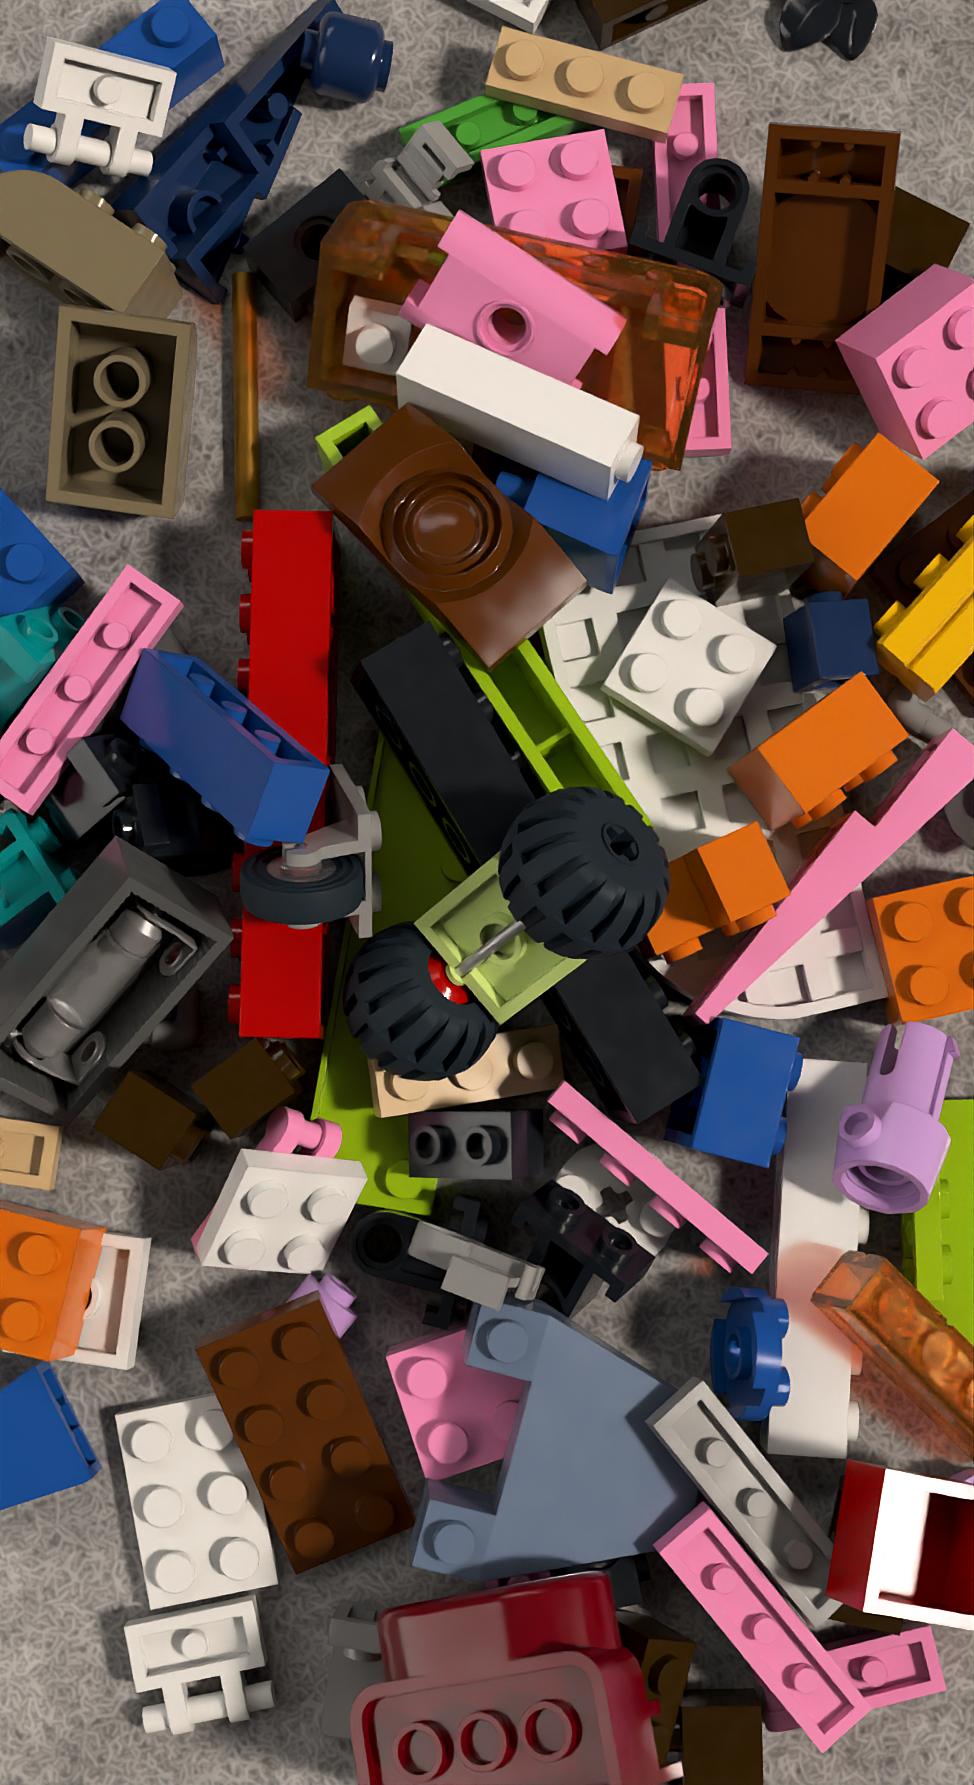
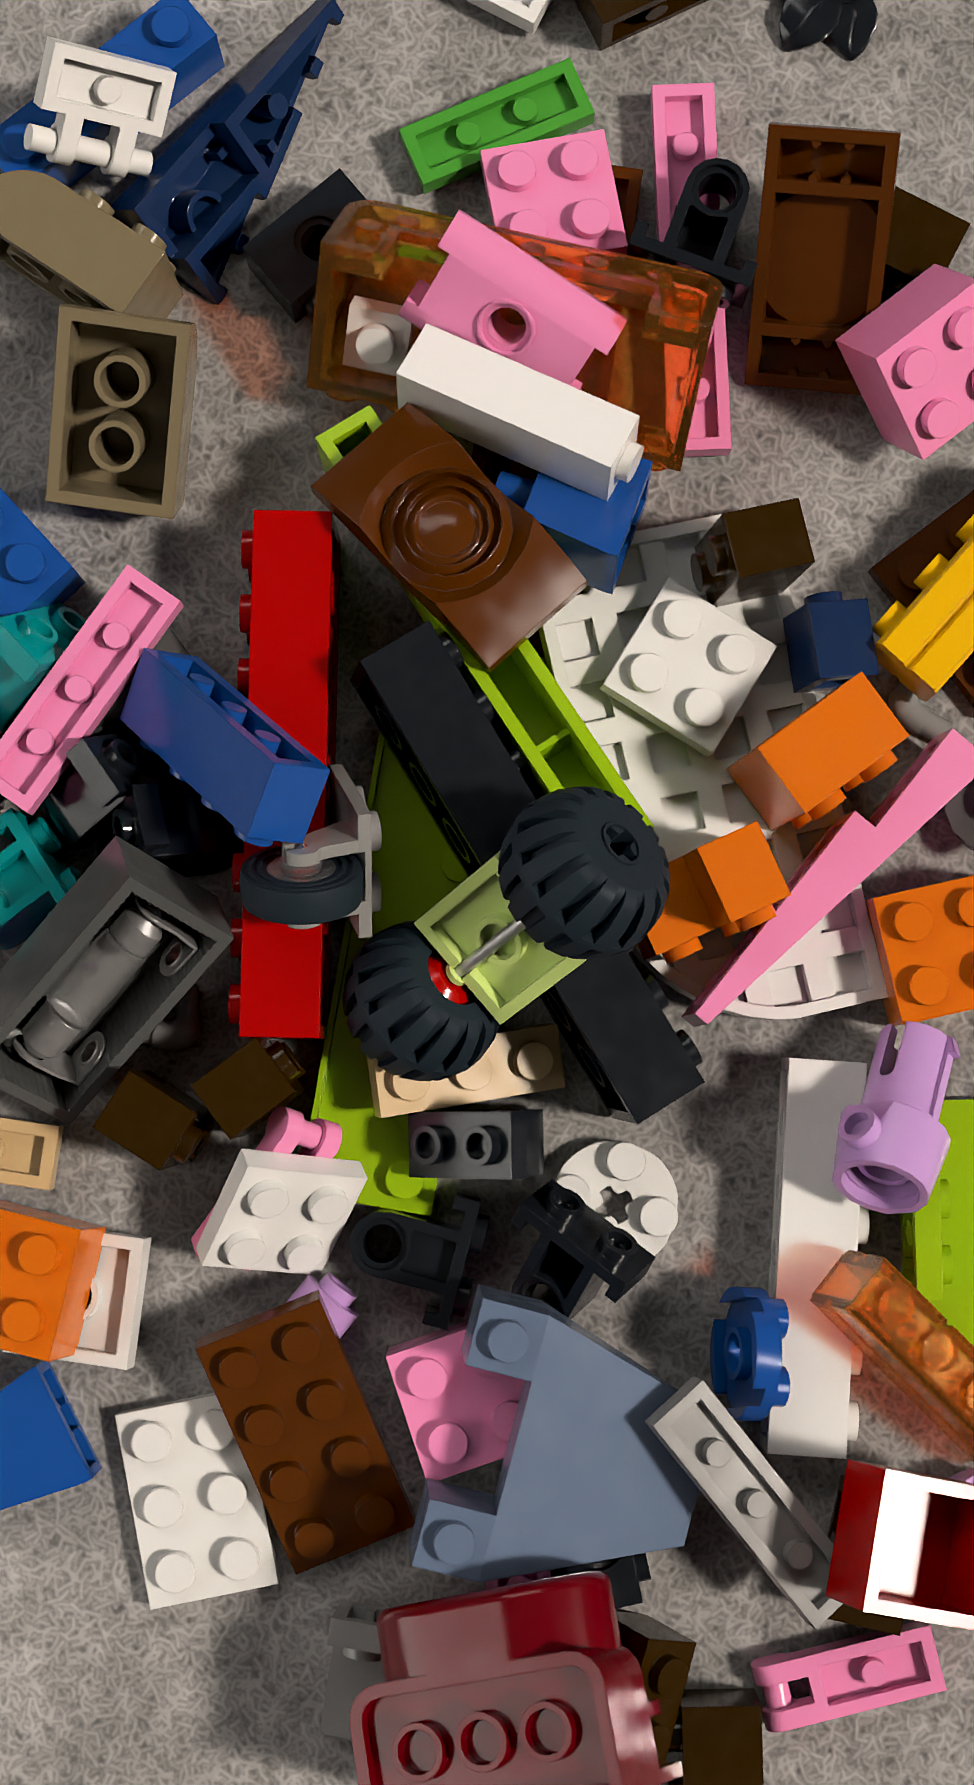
white plate [124,1594,276,1735] -> none
pearl gold bar [232,271,260,522] -> none
dark blue head [299,11,393,104] -> none
light grey piece [357,120,475,278] -> none
light grey piece [407,1221,545,1311] -> none
tan plate [485,26,684,144] -> none
bright pink plate [546,1080,769,1274] -> none
bright pink plate [653,1501,873,1753] -> none
blue brick [663,1017,803,1168] -> none
orange piece [800,432,940,599] -> none

